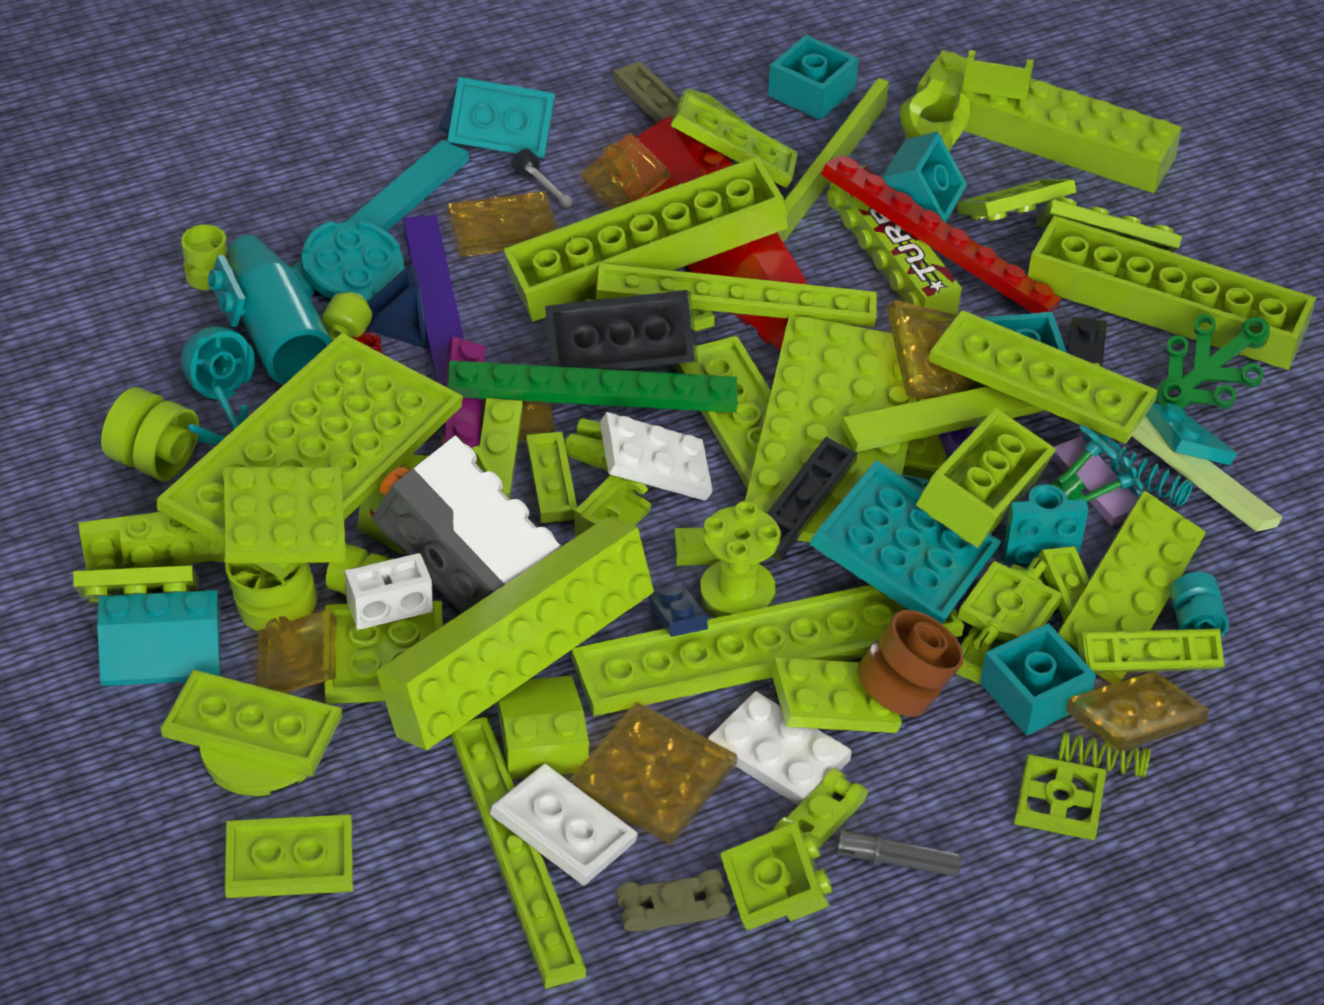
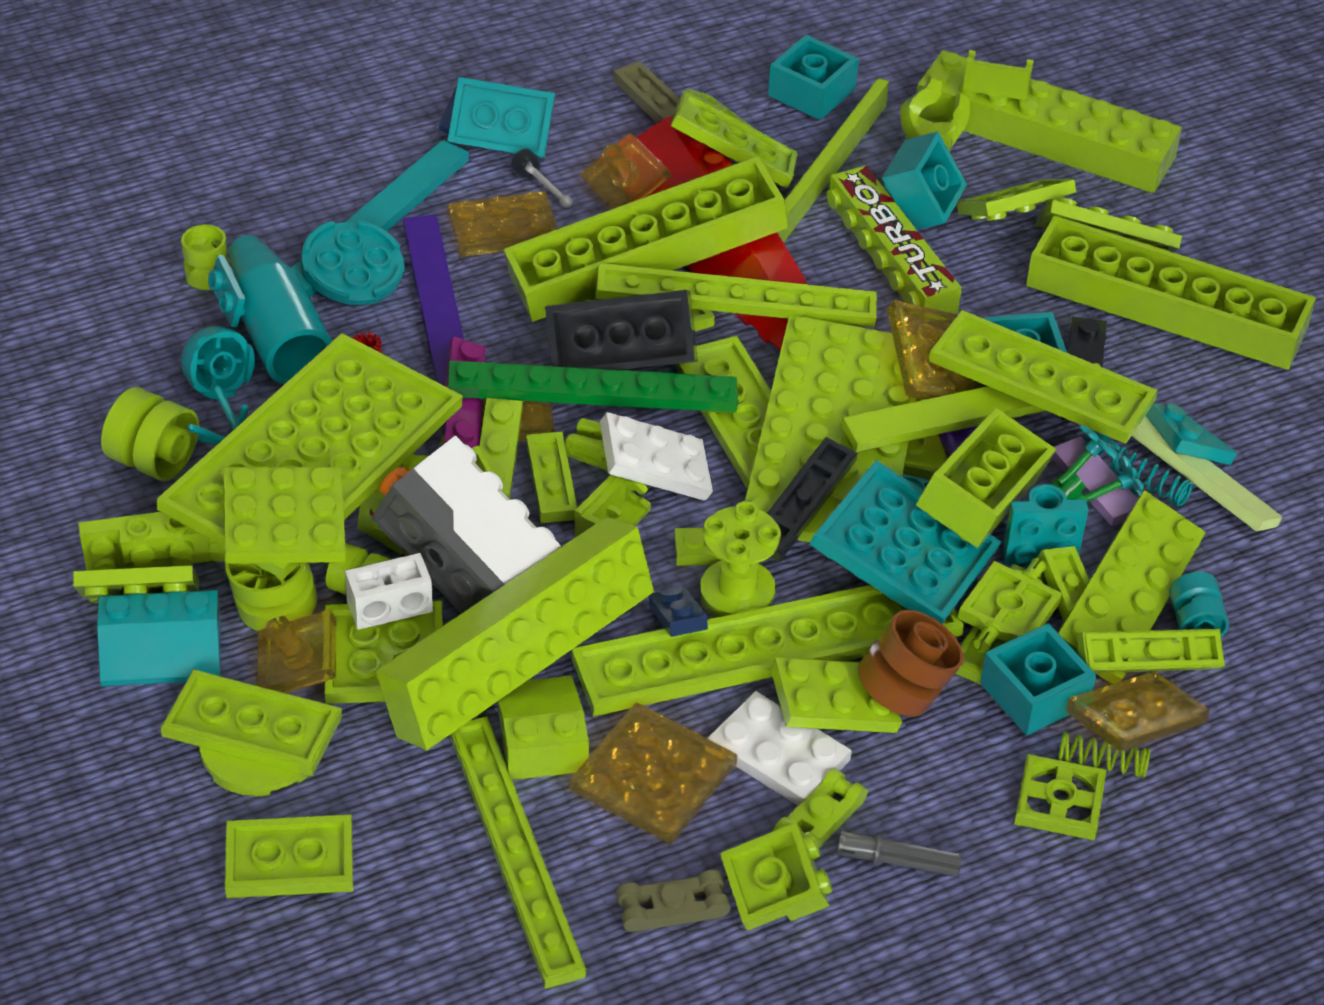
lime head [321,292,372,341] -> none
dark blue slope [367,263,427,349] -> none
white tile [490,764,638,886] -> none
red plate [820,155,1062,313] -> none
green plant [1156,314,1270,410] -> none

